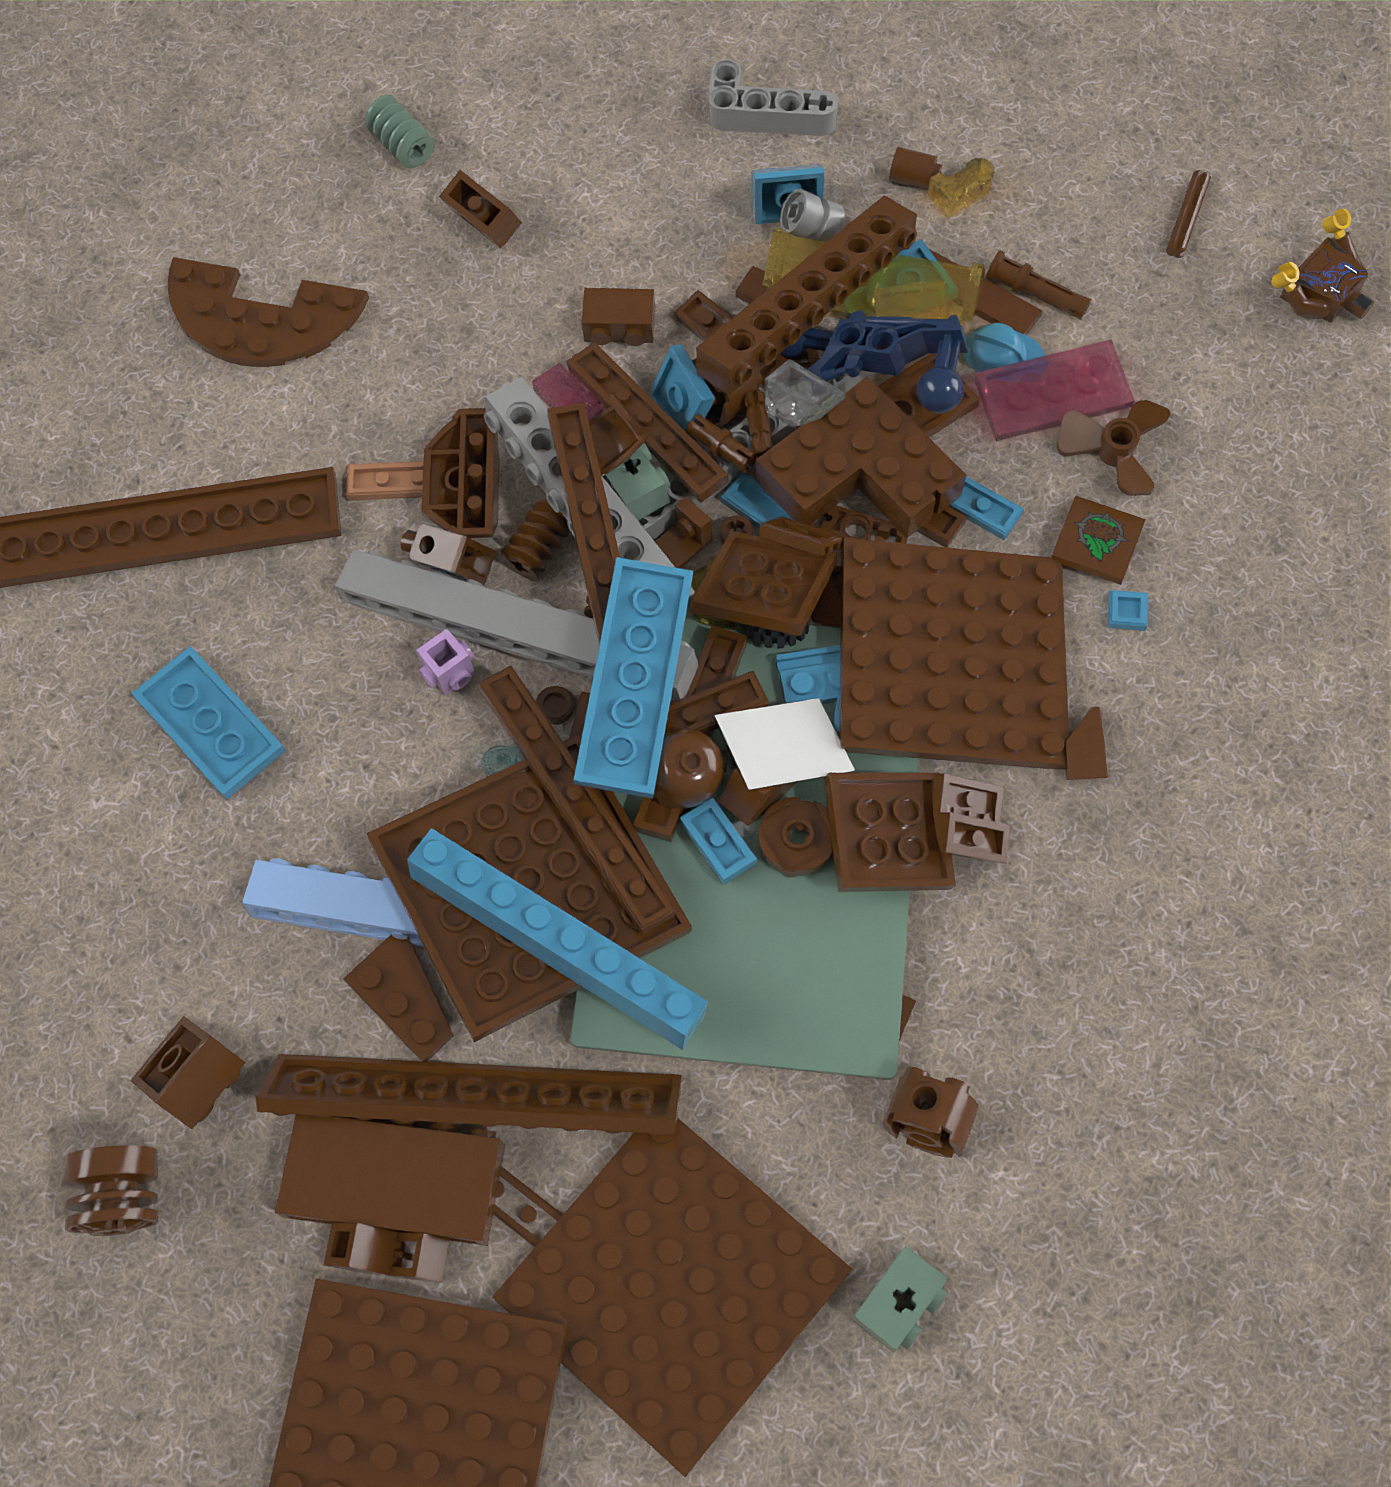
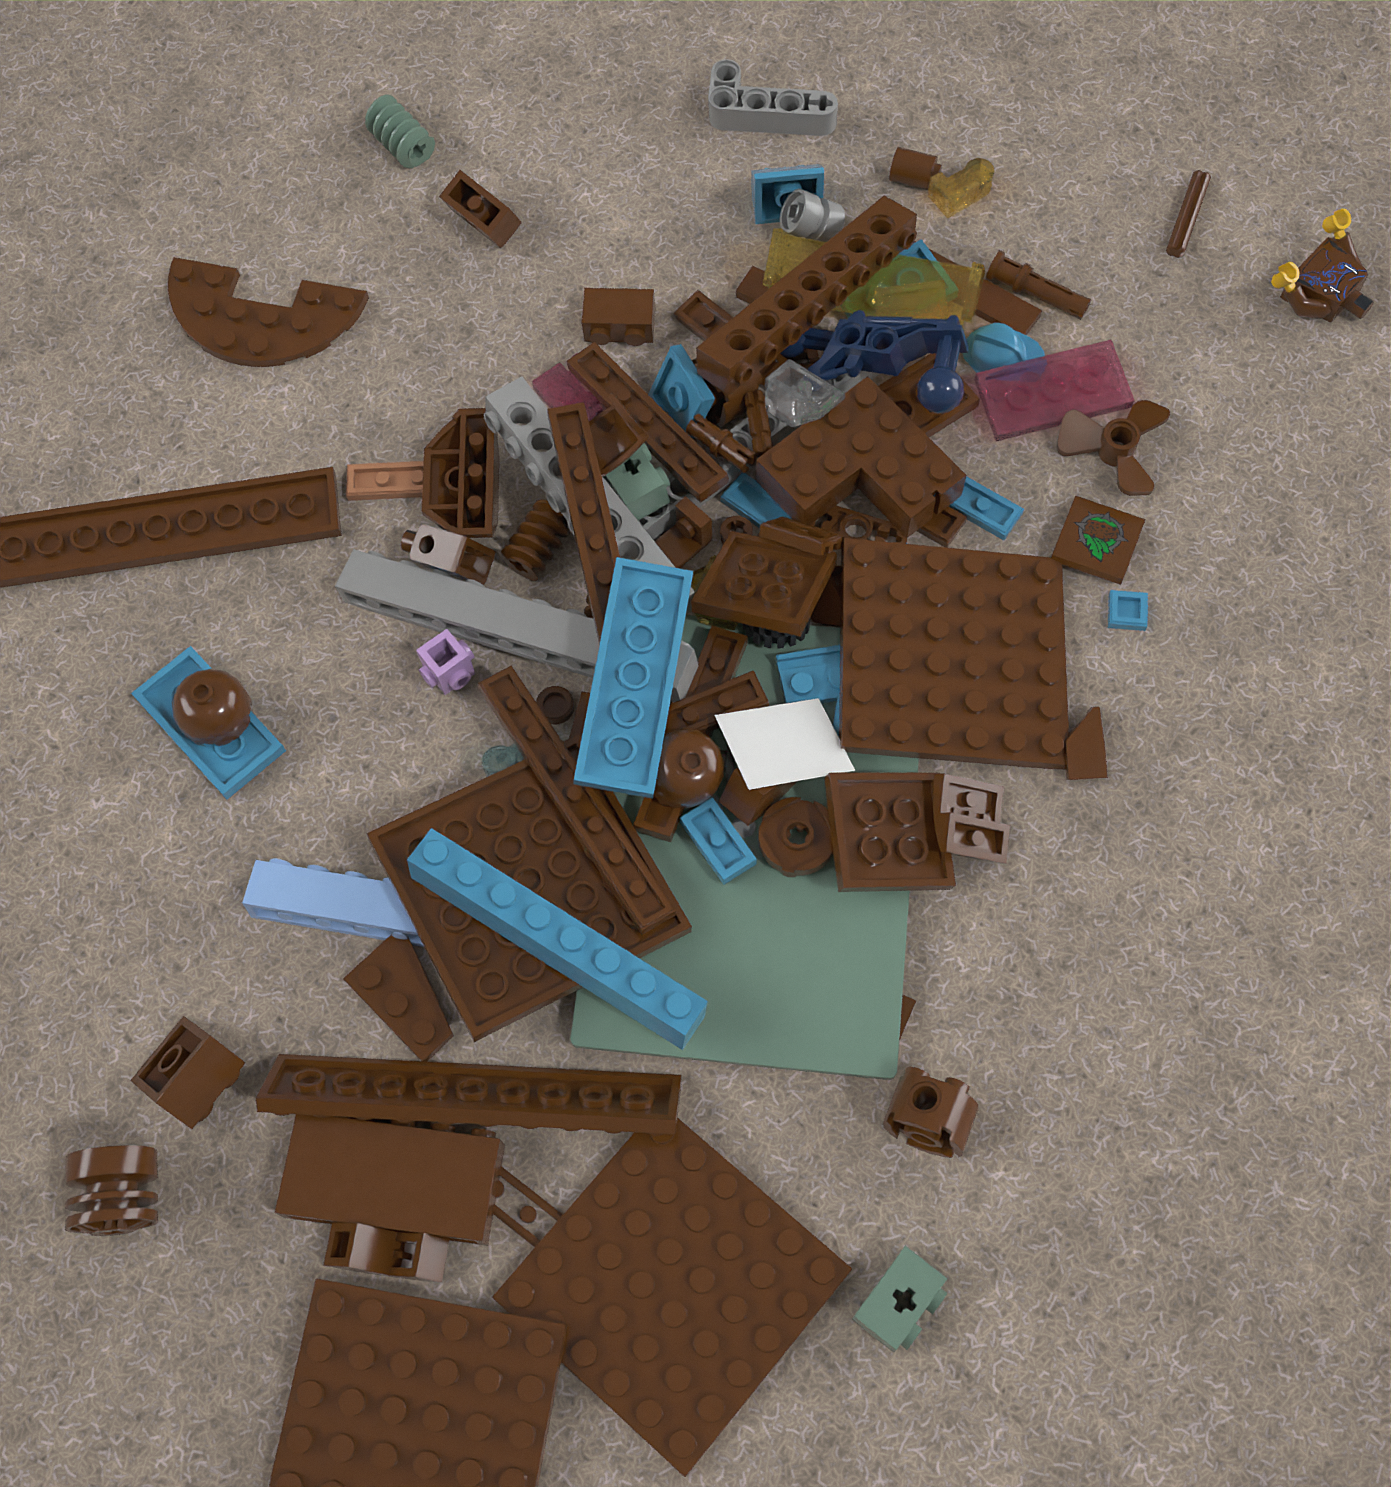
none -> reddish brown cylinder [172,669,252,746]

